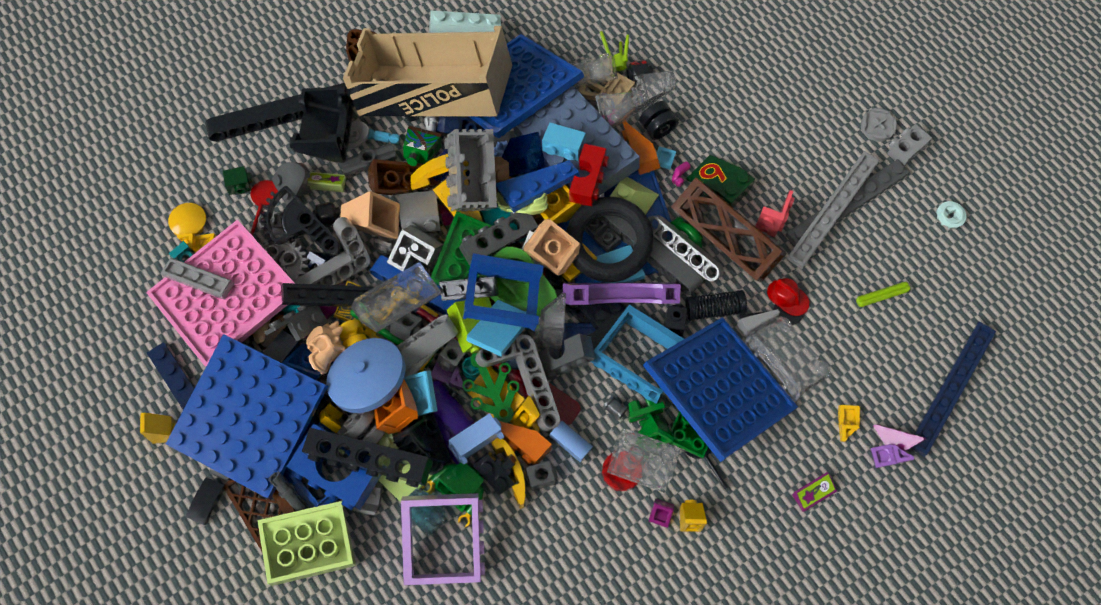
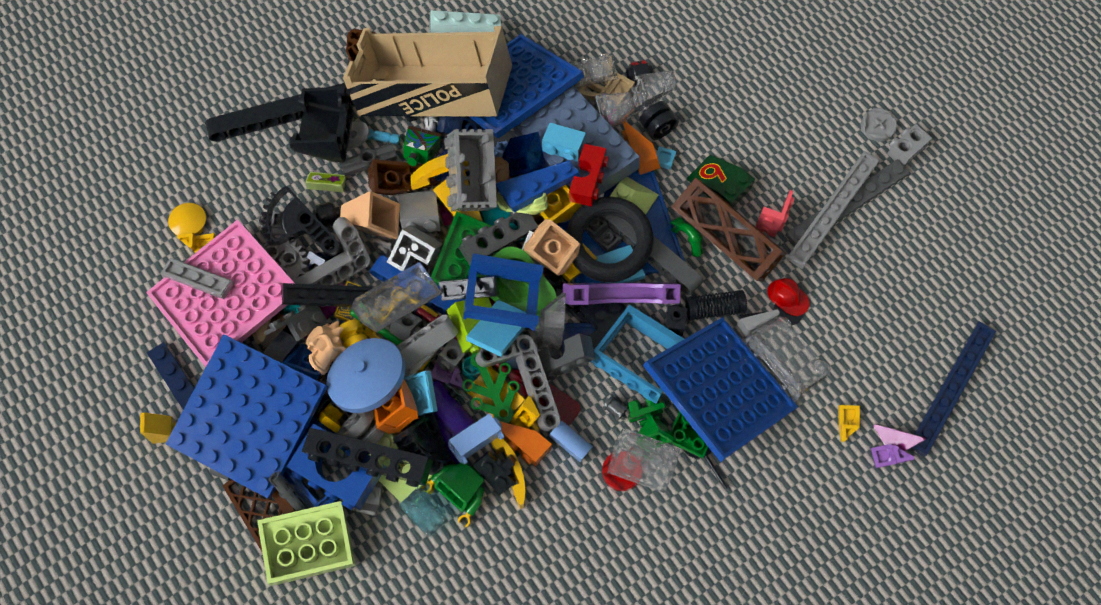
teal tile [169,241,192,262] -> none
black slope [186,477,226,525] -> none
dark green brick [223,166,253,195] -> none
red piece [250,180,278,236] -> none
dark grey slope [271,162,310,206] -> none
lavender window [401,493,485,585] -> none
dark grey brick [526,461,558,491] -> none
lime plant [600,31,629,71] -> none
light grey beam [648,215,724,281] -> none
magenta slope [648,499,675,528] -> none
dark pink arm [671,162,691,187] -> none
yellow slope [679,500,707,532] -> none
slope [792,472,837,512] -> none
lime axle [856,282,910,307] -> none
light aqua gear [936,201,966,229] -> none

